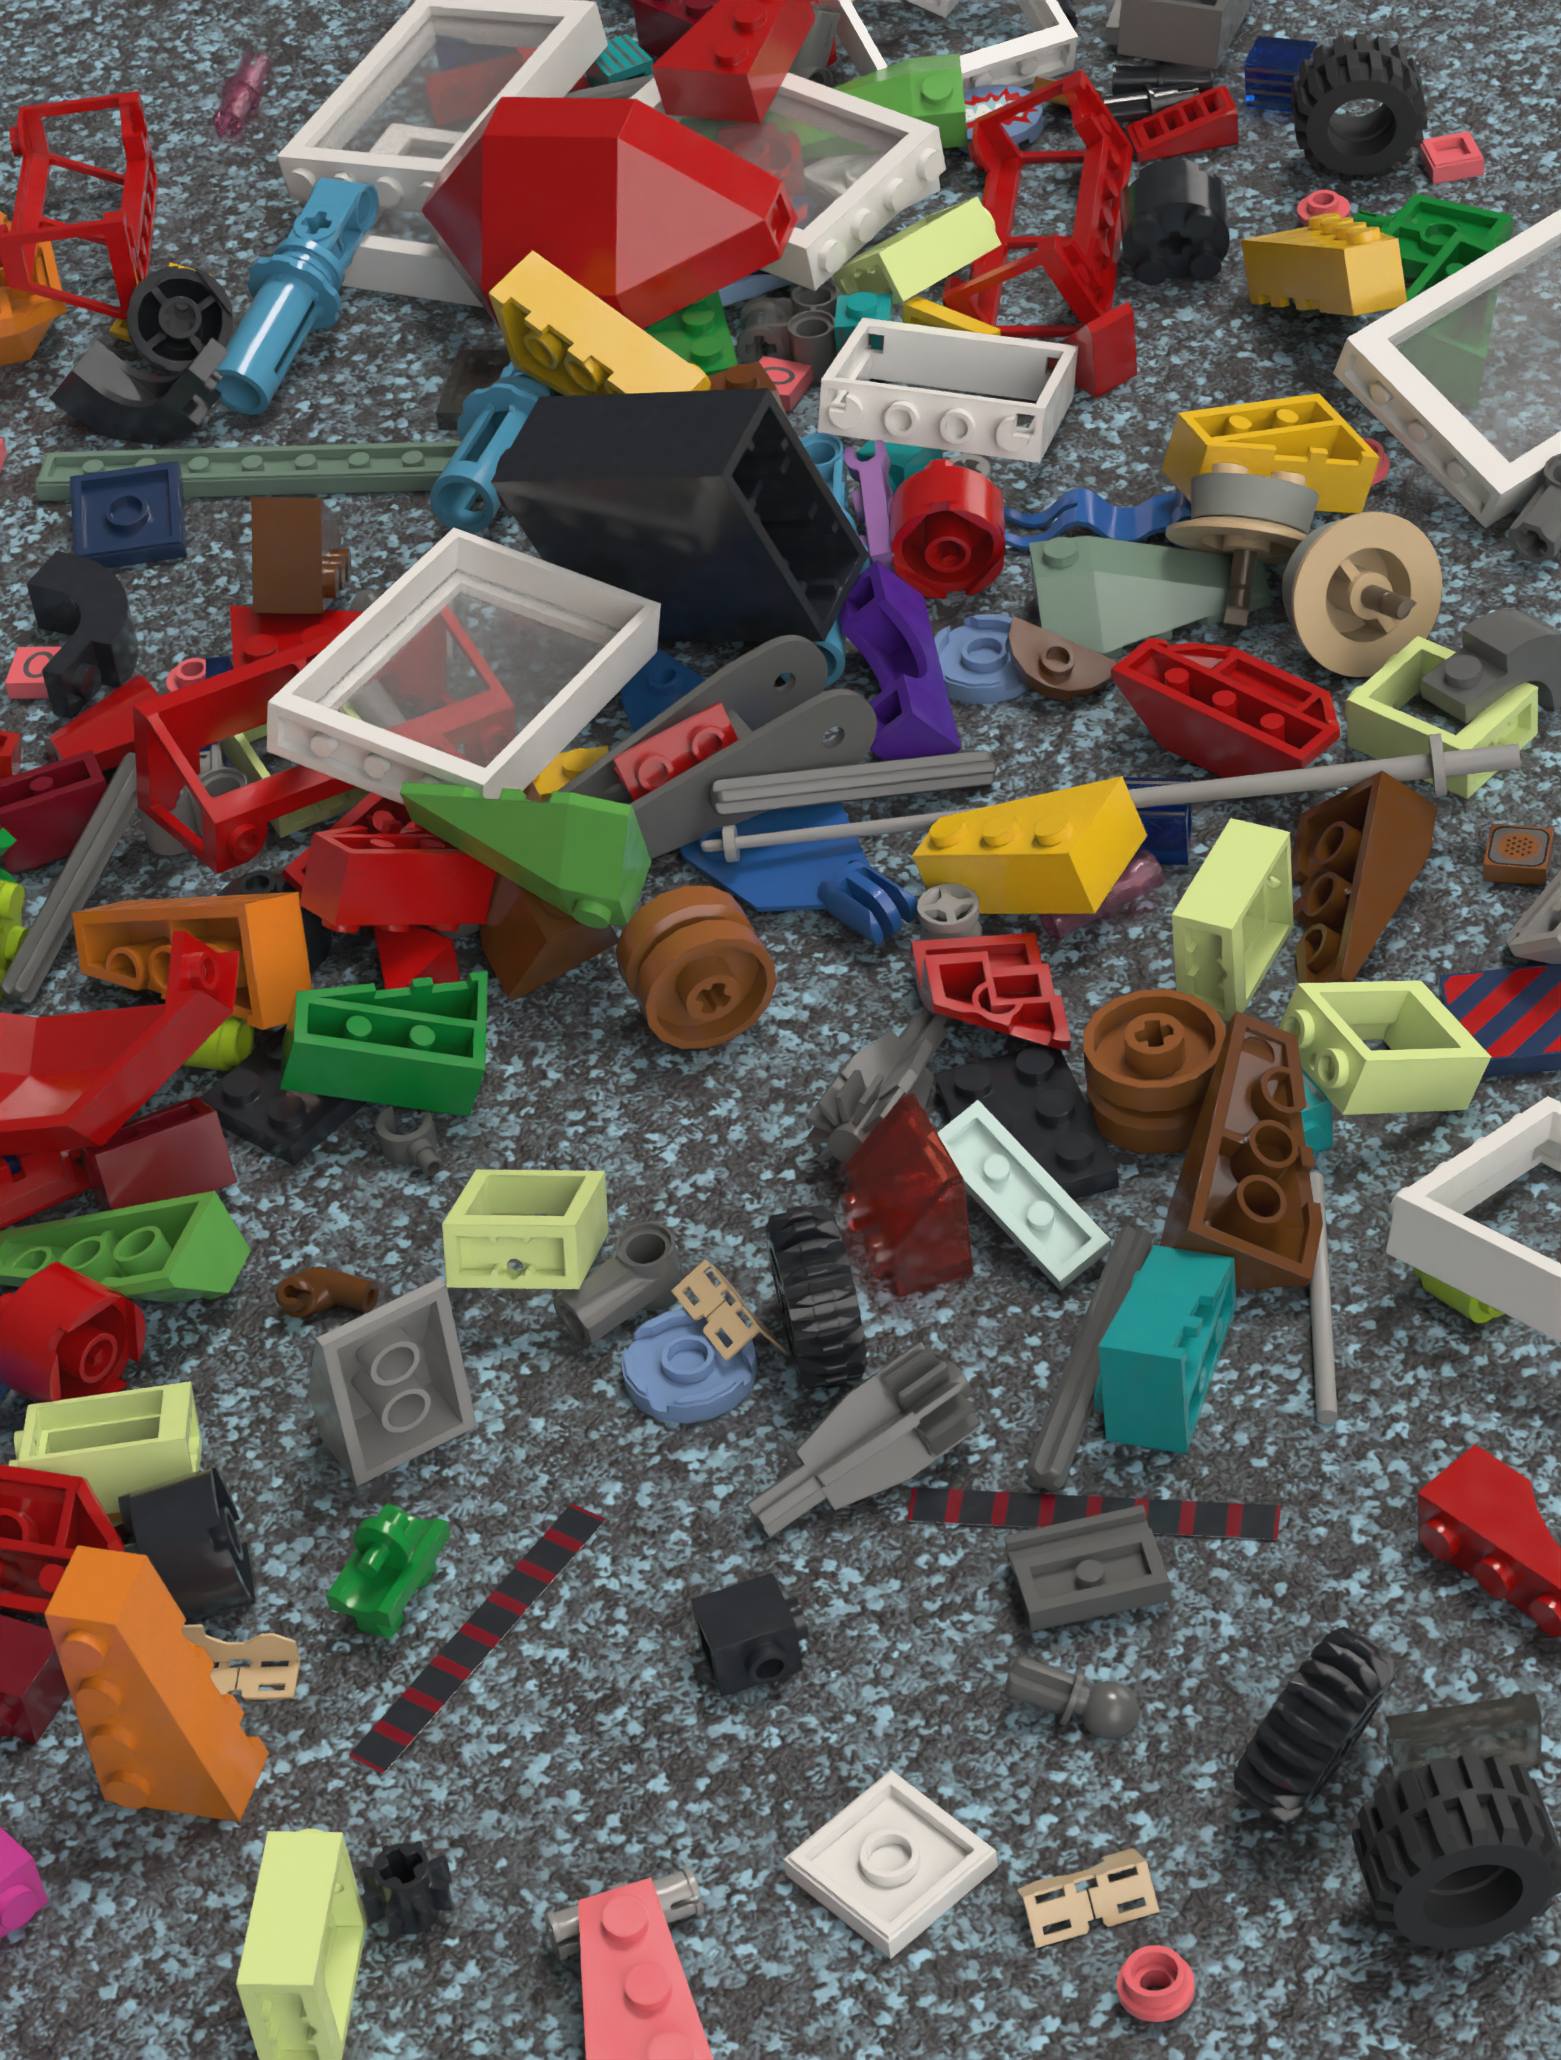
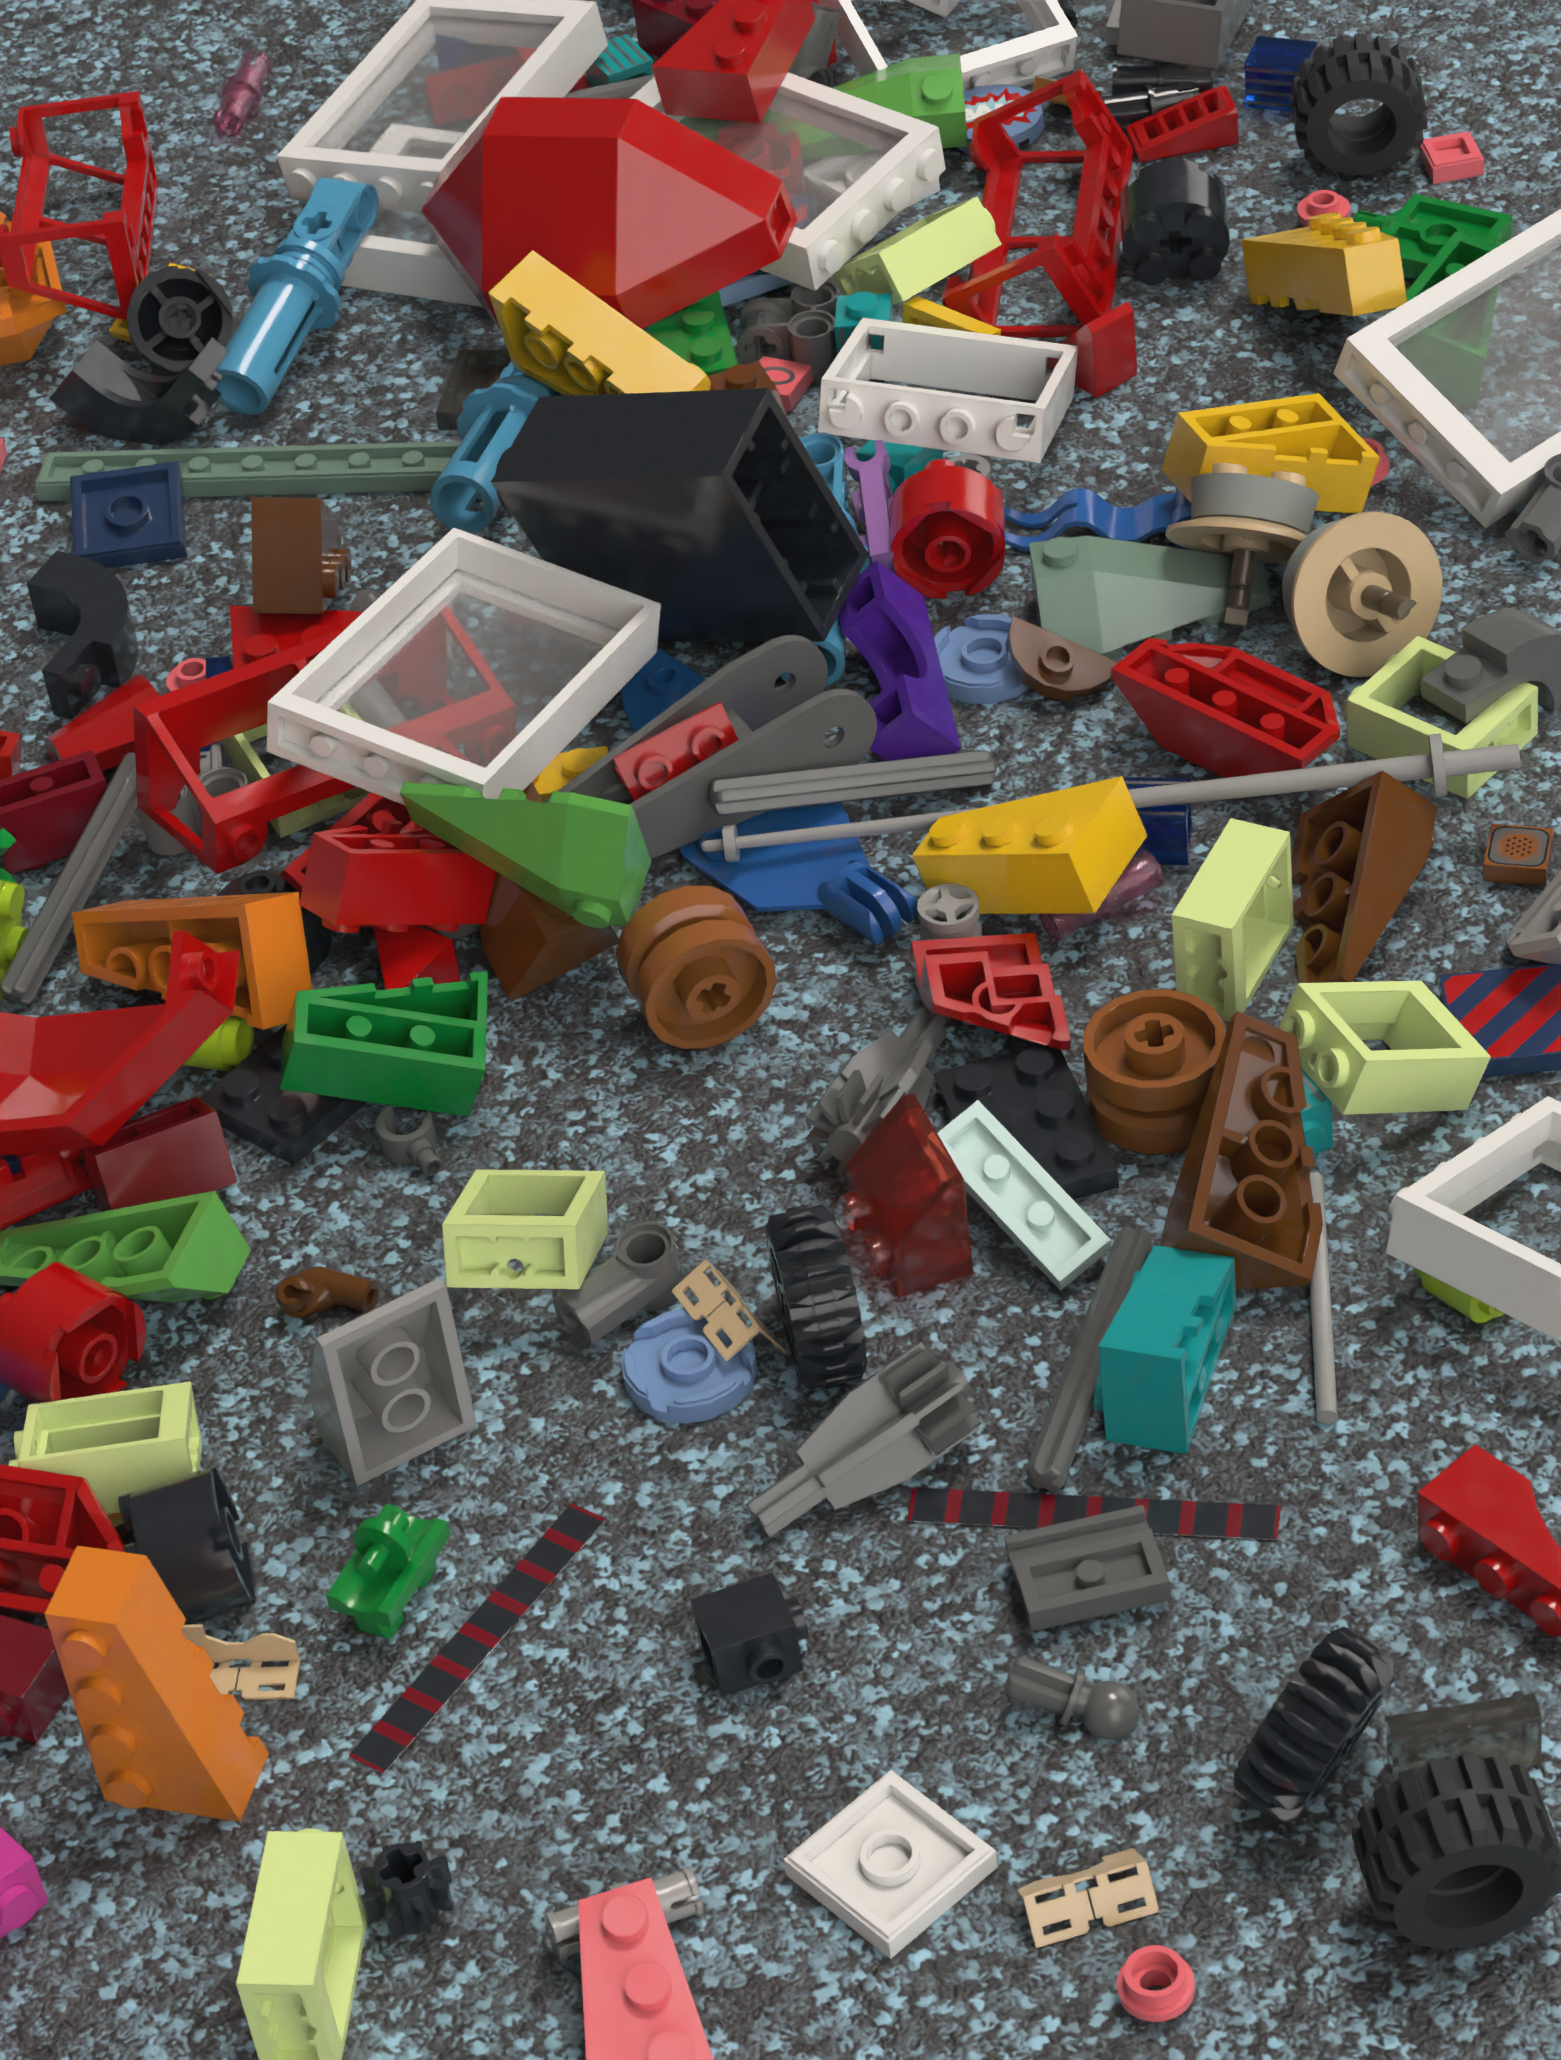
coral tile [5,647,62,699] -> none

